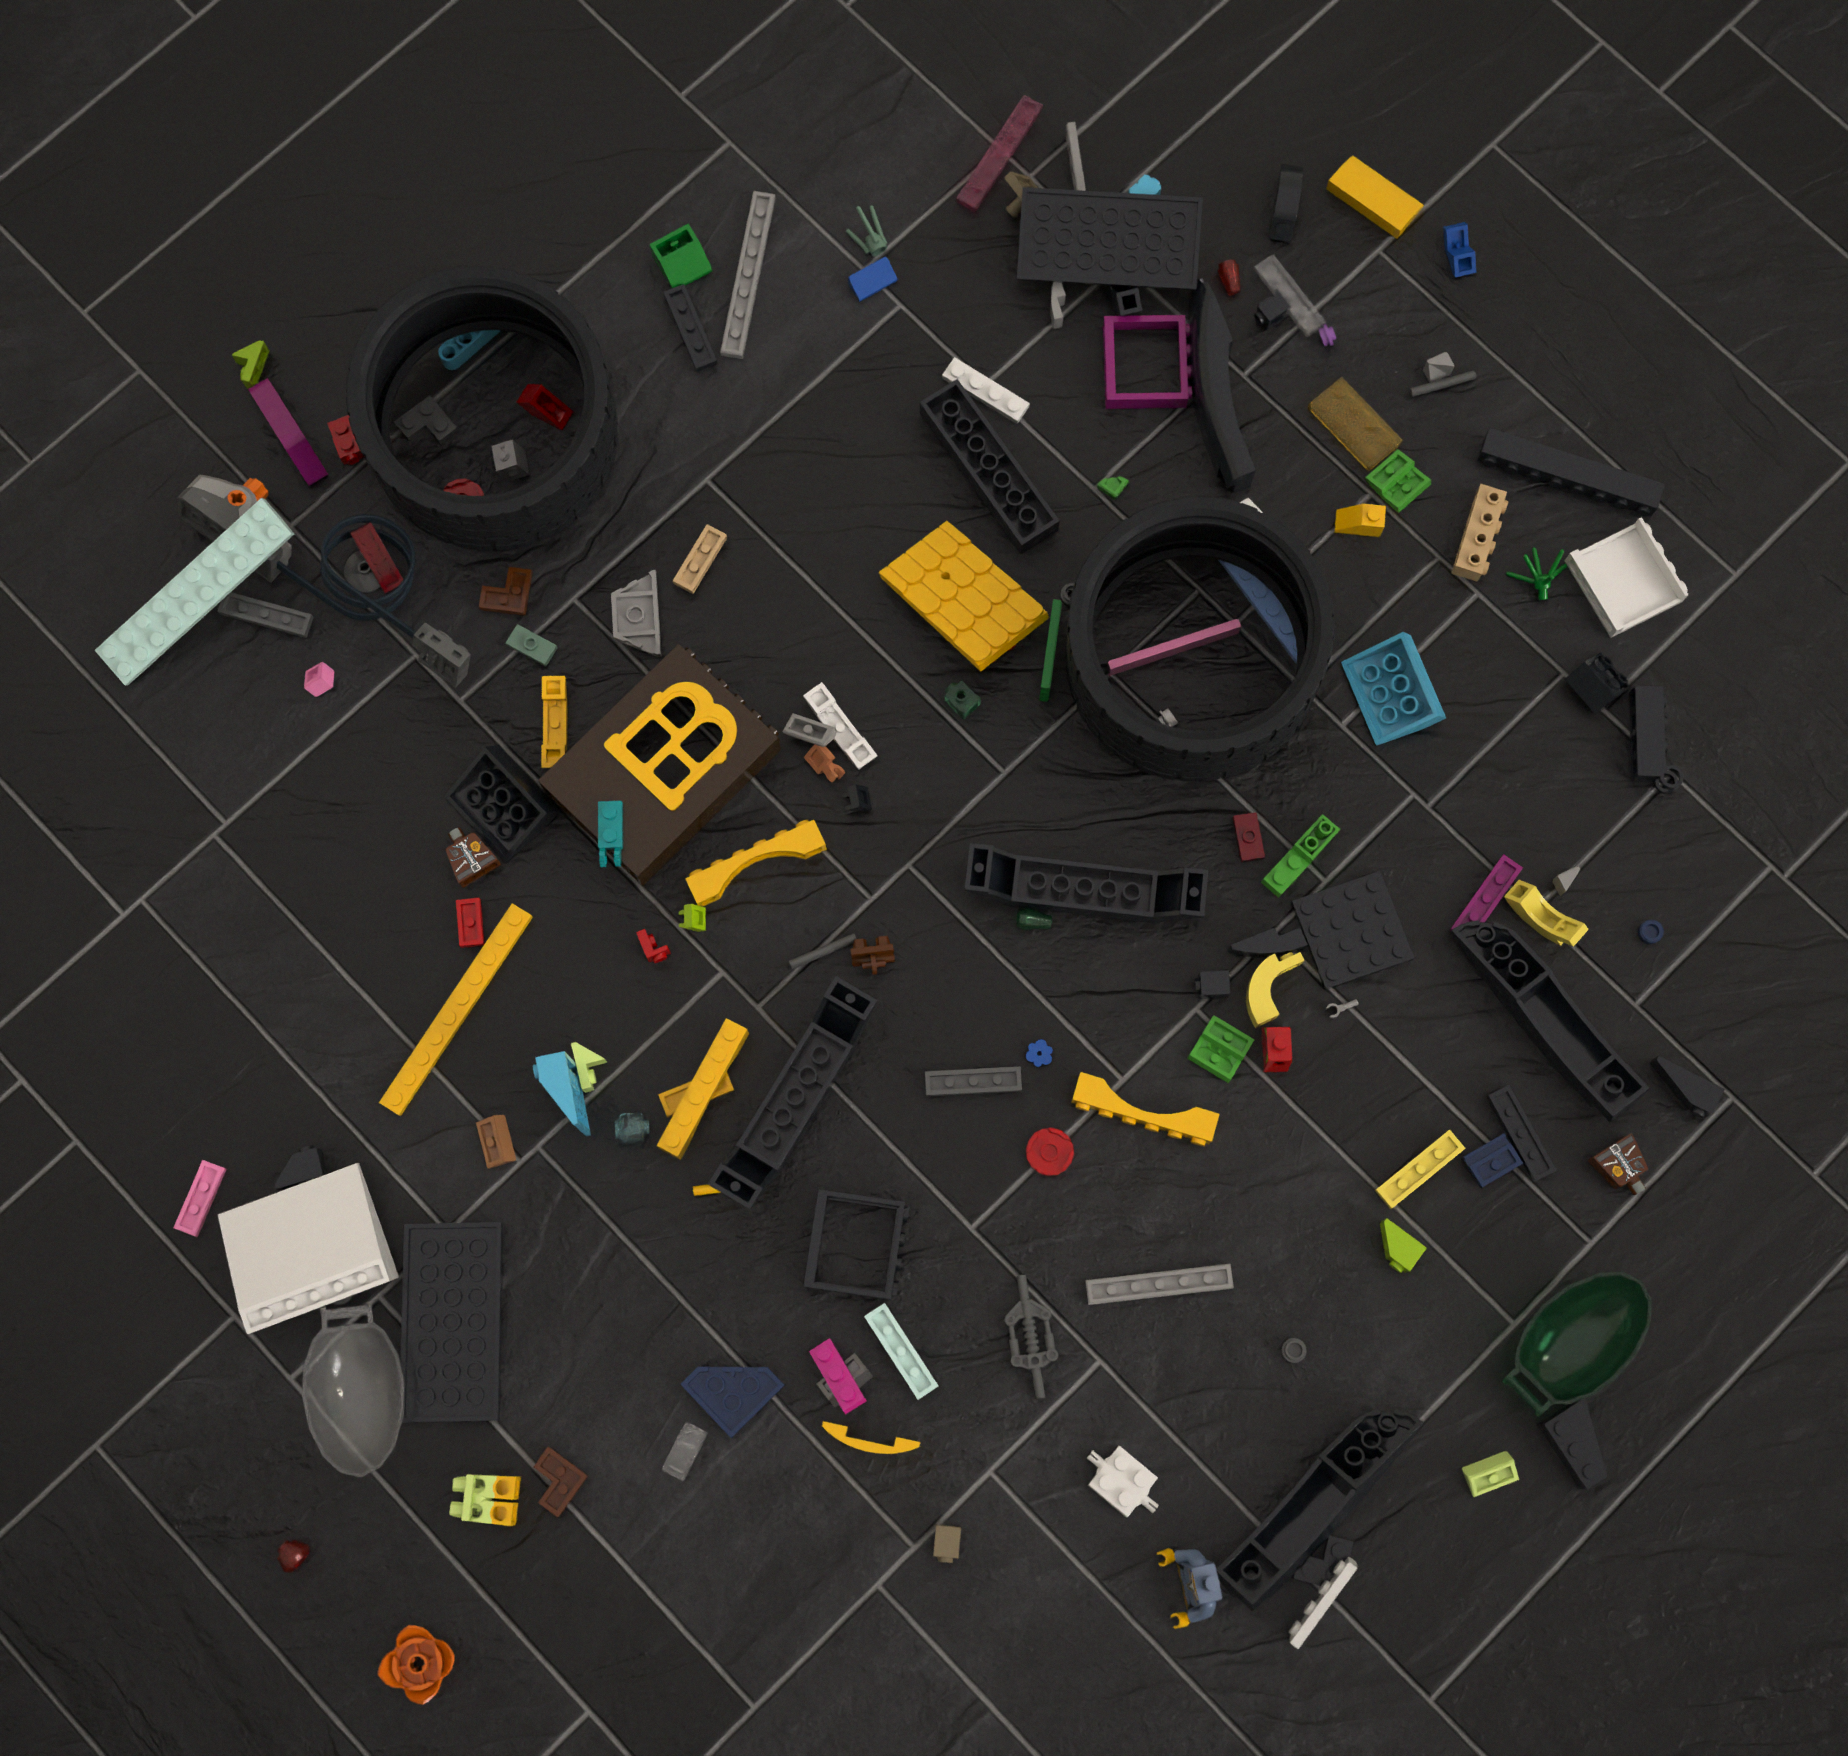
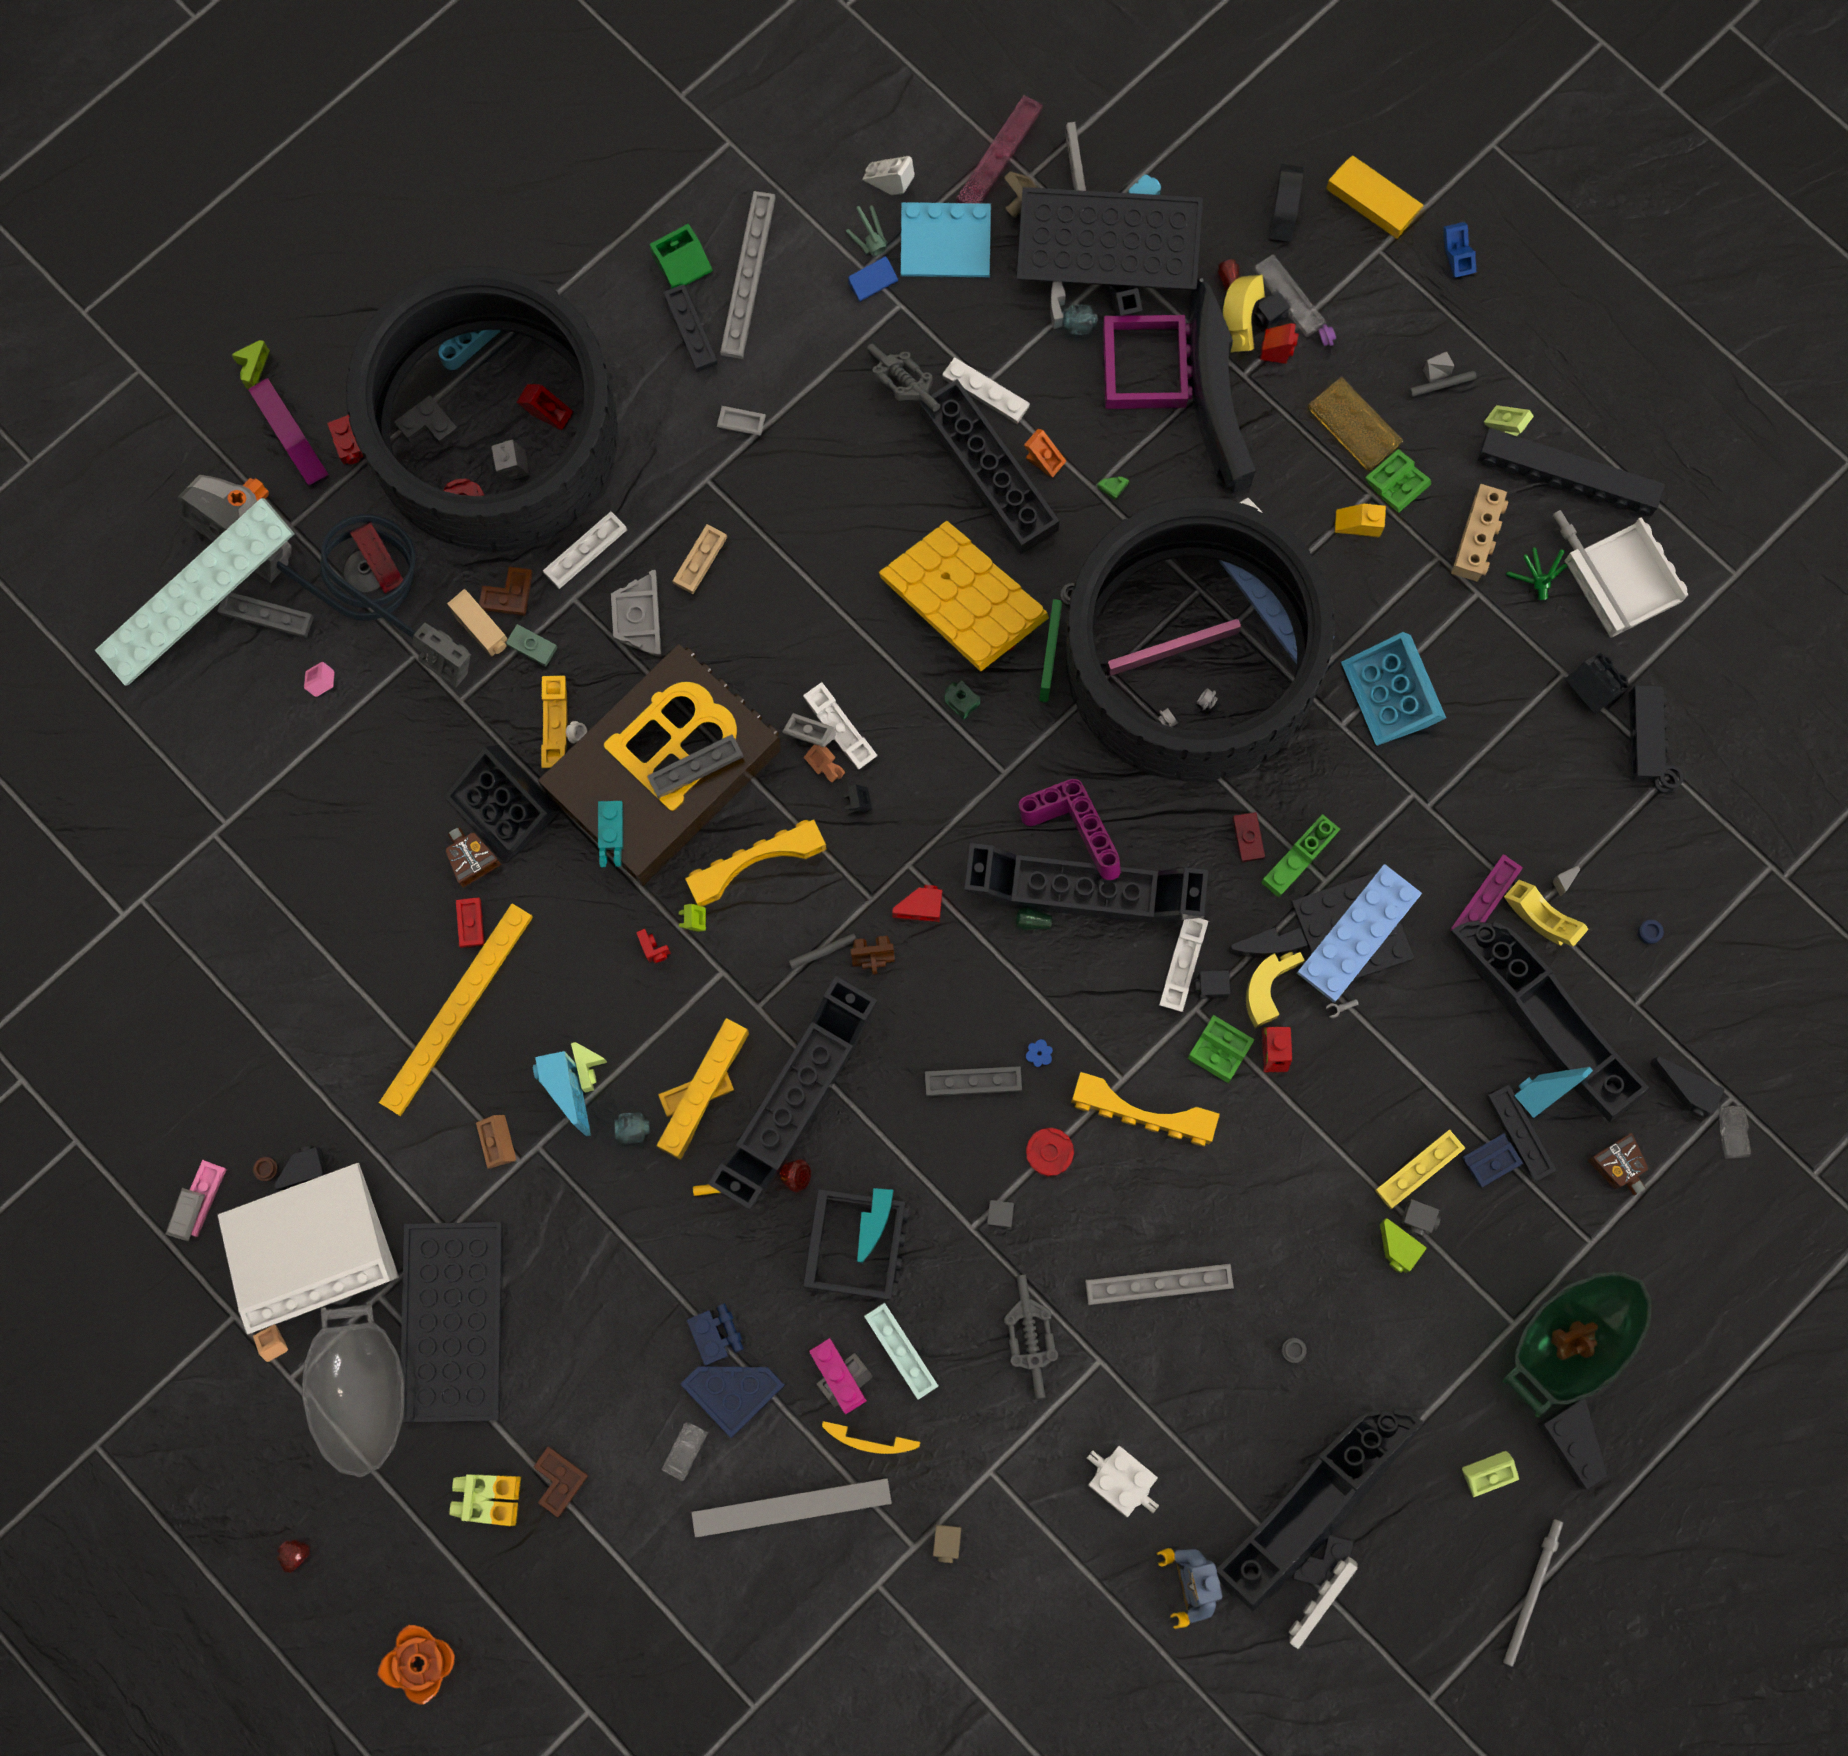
none -> light grey tile [165,1188,205,1241]
none -> reddish brown plate [253,1157,278,1181]
none -> light nougat slope [253,1324,288,1362]
none -> tan slope [447,589,507,657]
none -> white plate [543,512,627,589]
none -> white plate [566,721,587,744]
none -> dark grey plate [647,734,743,799]
none -> dark blue plate [687,1304,743,1366]
none -> light grey tile [692,1478,892,1537]
none -> light grey tile [717,406,766,436]
none -> clear red cone [780,1159,811,1192]
none -> teal slope [857,1188,894,1263]
none -> white slope [862,156,915,195]
none -> dark grey bar [867,344,940,411]
none -> red slope [892,885,942,922]
none -> medium azure slope [901,203,991,277]
none -> dark grey tile [987,1200,1014,1228]
none -> magenta beam [1019,779,1121,880]
none -> orange slope [1024,429,1066,478]
none -> clear light blue head [1064,305,1097,335]
none -> white slope [1159,918,1208,1012]
none -> white plate [1197,688,1218,710]
none -> light yellow arch [1223,275,1265,352]
none -> red slope [1260,323,1298,364]
none -> light blue plate [1297,864,1422,1003]
none -> dark grey brick [1400,1199,1441,1237]
none -> yellowish green slope [1484,405,1534,436]
none -> light grey bar [1503,1519,1563,1667]
none -> medium azure slope [1514,1067,1593,1118]
none -> reddish brown hips [1552,1321,1598,1360]
none -> light grey bar [1553,510,1631,631]
none -> clear slope [1719,1105,1751,1159]

